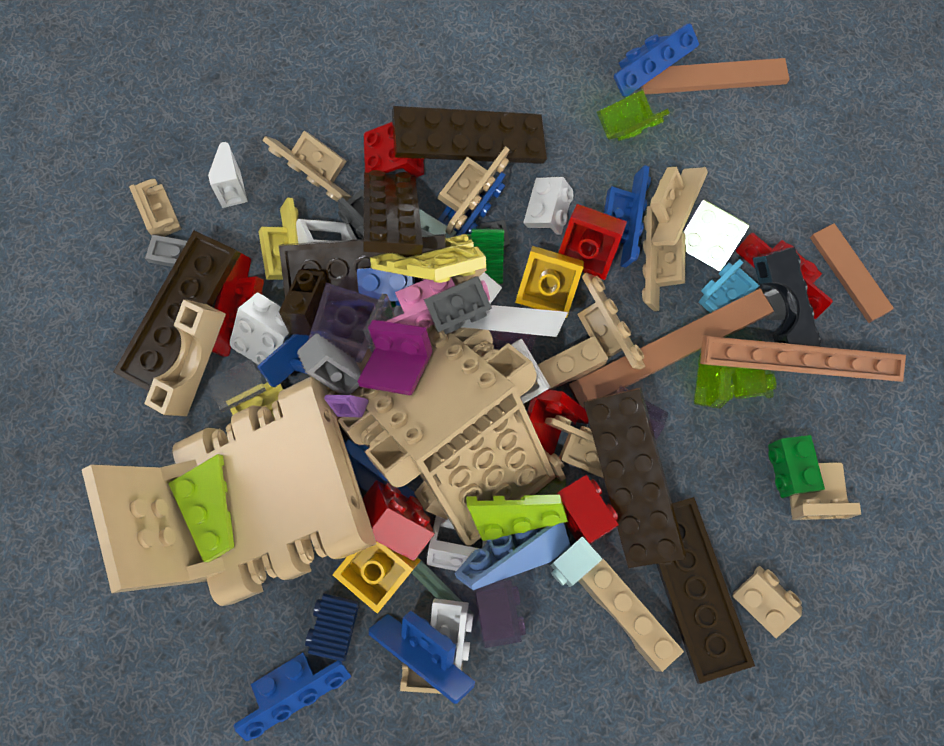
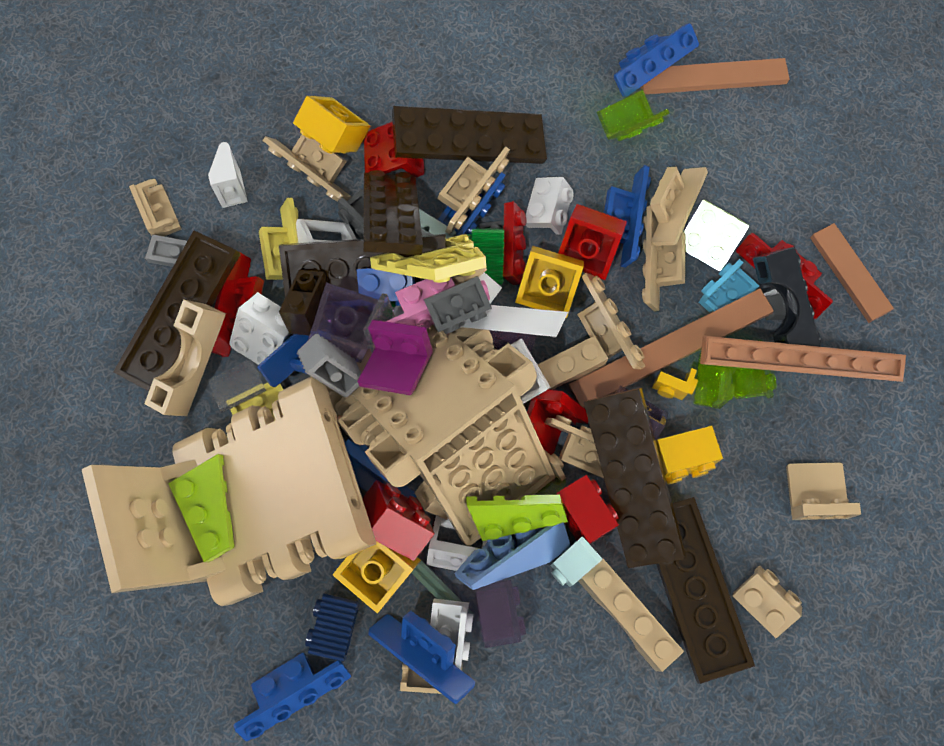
medium lavender slope [324,395,369,417] -> none
green bracket [768,435,825,498] -> none
none -> yellow brick [293,96,371,154]
none -> red plate [503,201,526,285]
none -> yellow bracket [652,368,698,400]
none -> yellow brick [656,426,723,485]

